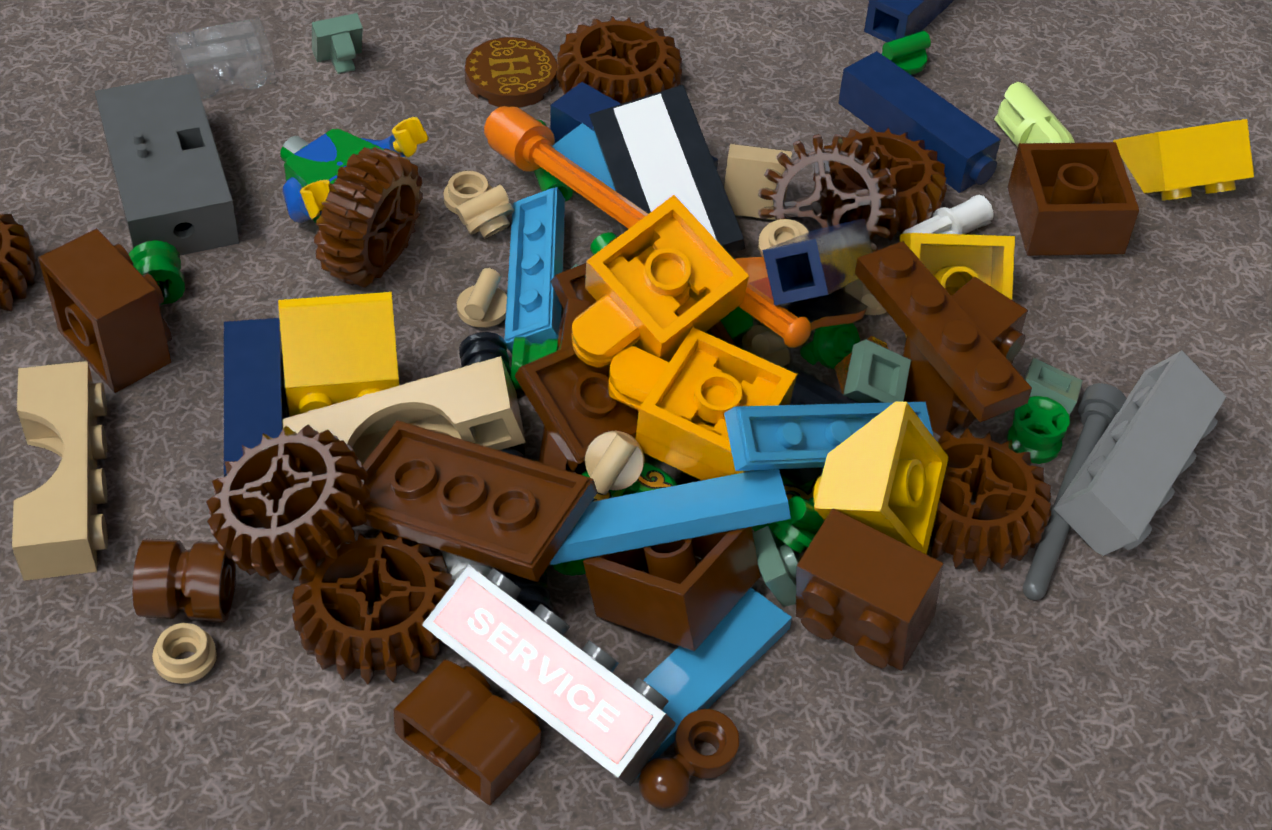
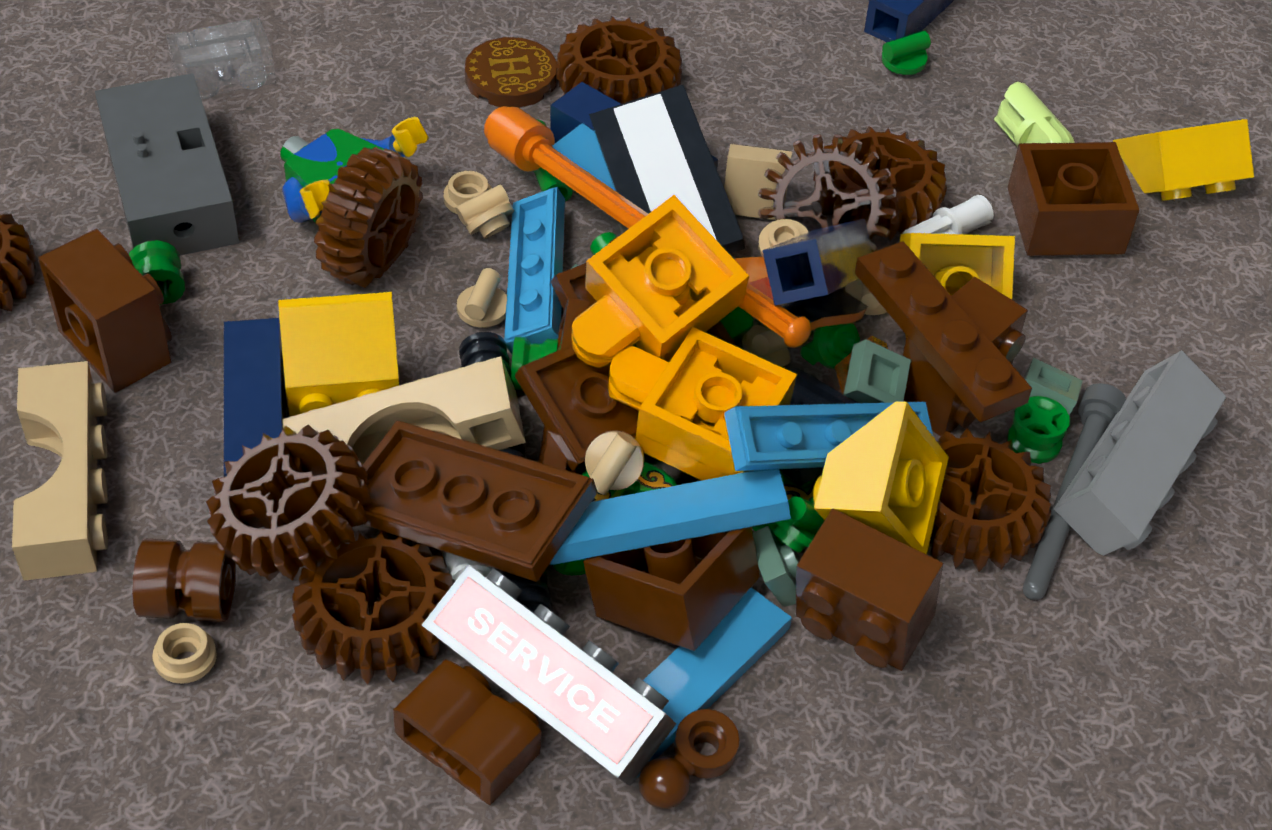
sand green tile [312,13,363,74] -> none
dark blue brick [838,51,1001,193] -> none

